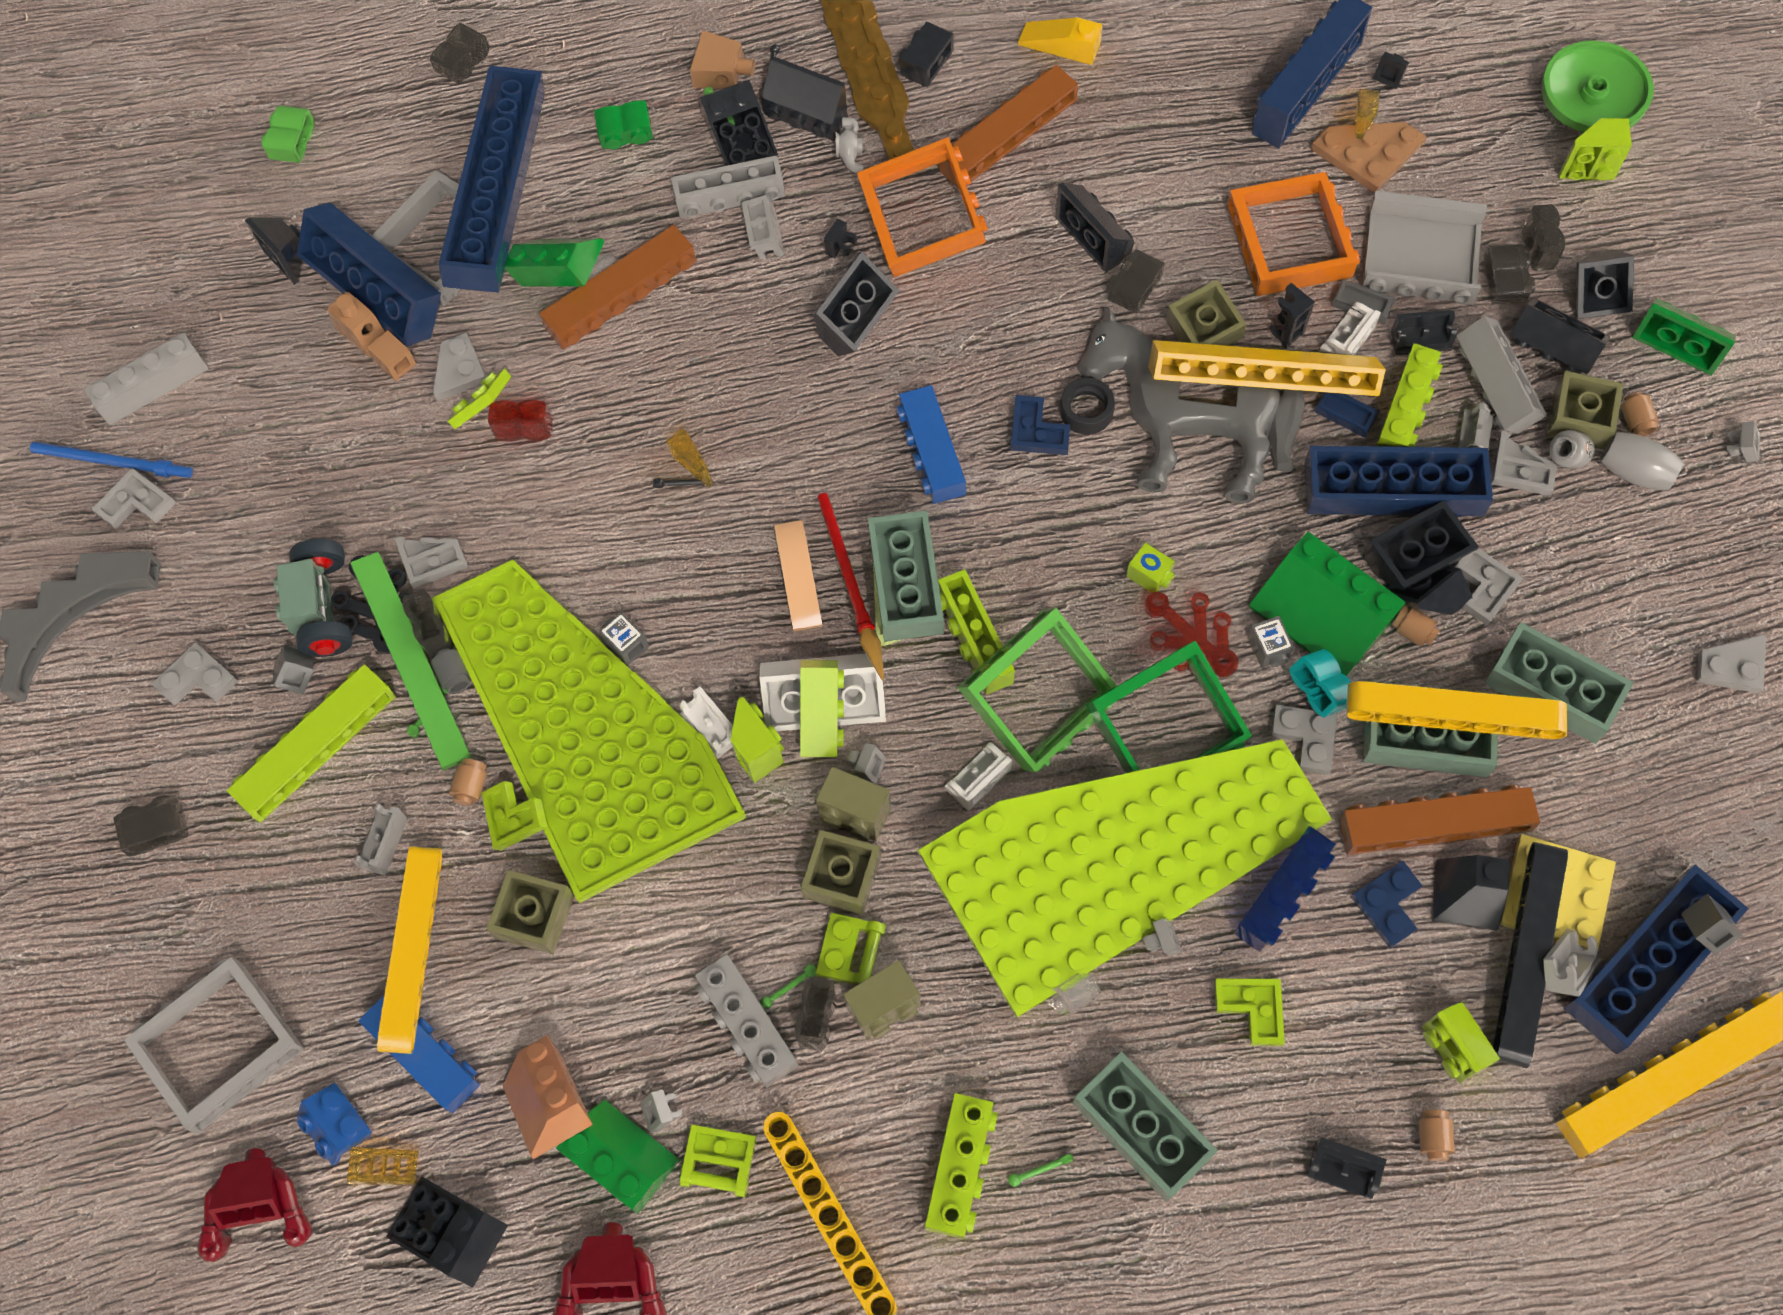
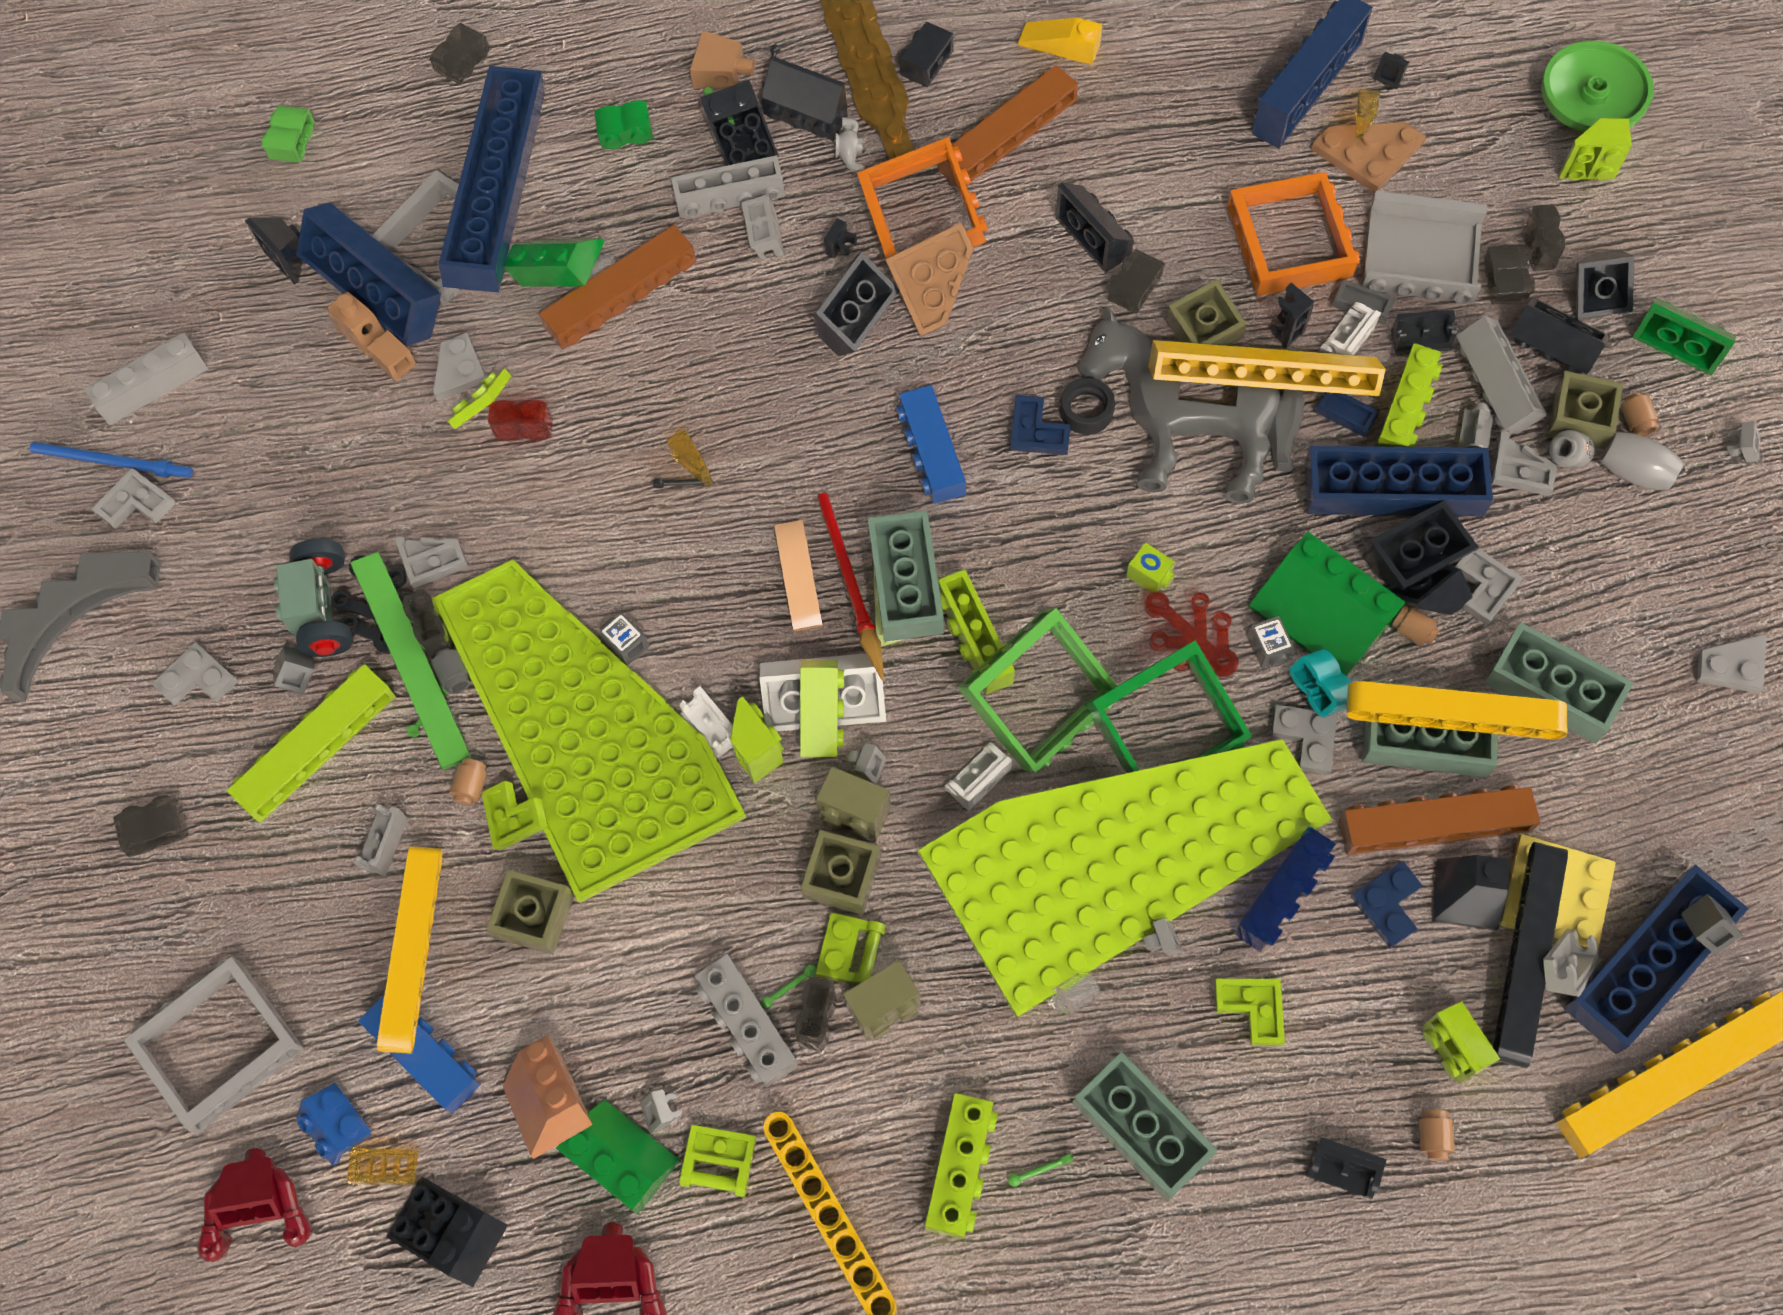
none -> medium nougat plate [885,223,974,337]

